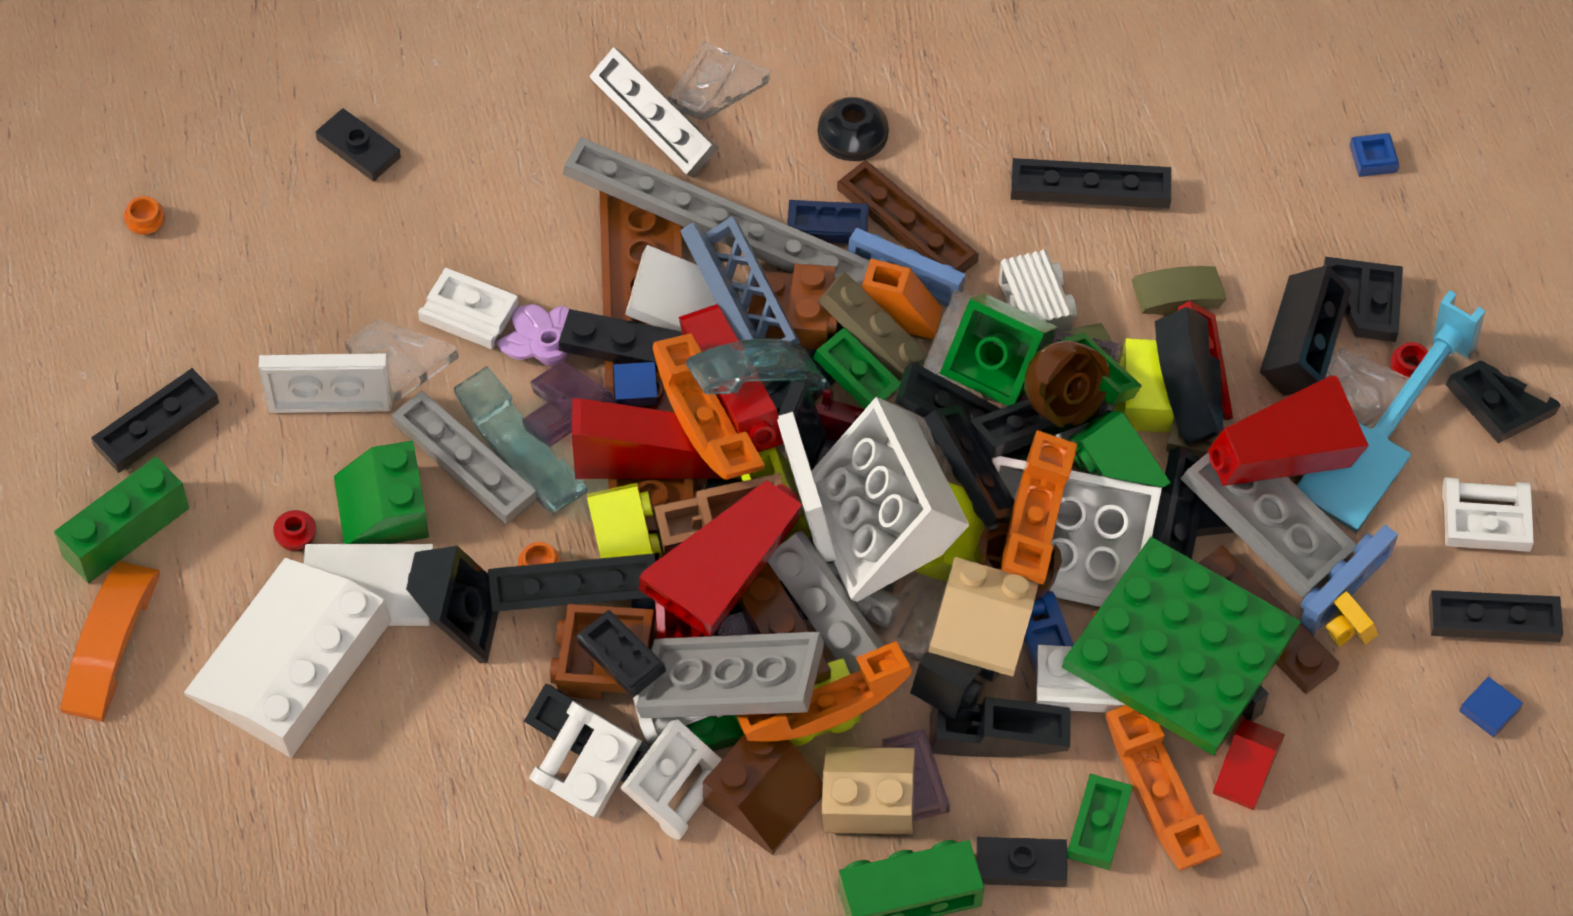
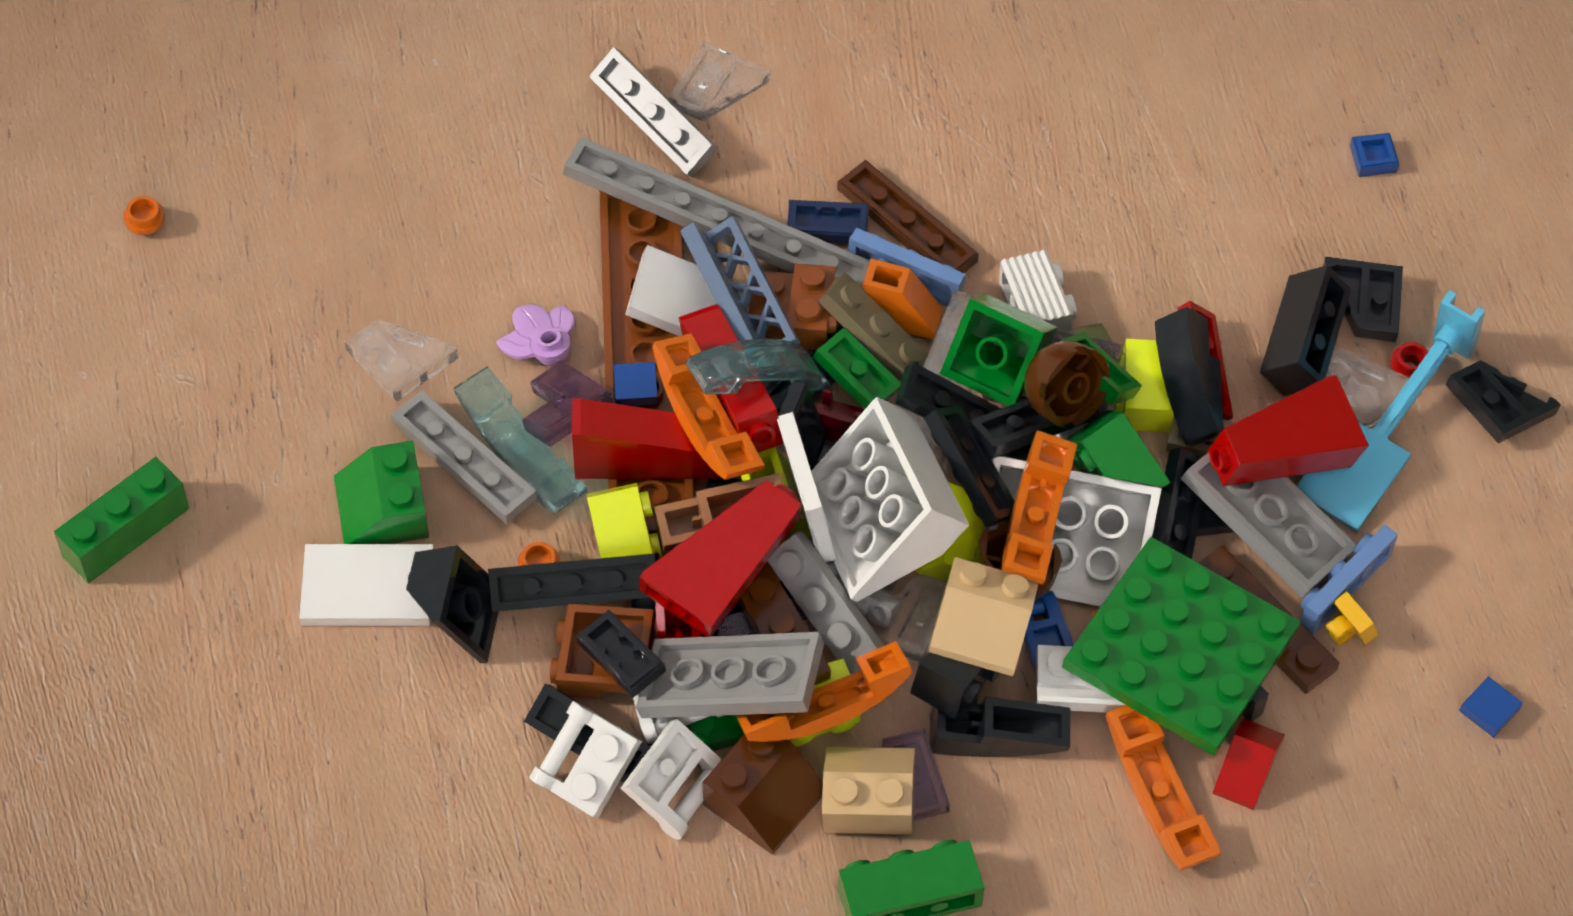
orange slope [60,561,160,722] -> none
black plate [91,368,219,473] -> none
white slope [184,558,391,758] -> none
white tile [258,353,393,413] -> none
red plate [273,510,316,552] -> none
black plate [315,108,401,182] -> none
white plate [418,267,519,349] -> none
black plate [559,309,682,372] -> none
black piece [817,97,889,161] -> none
black plate [976,837,1067,887] -> none
black plate [1011,158,1171,209] -> none
green plate [1067,773,1133,870] -> none
olive slope [1132,266,1226,315] -> none
black plate [1429,590,1563,642] -> none
white plate [1442,477,1534,552] -> none

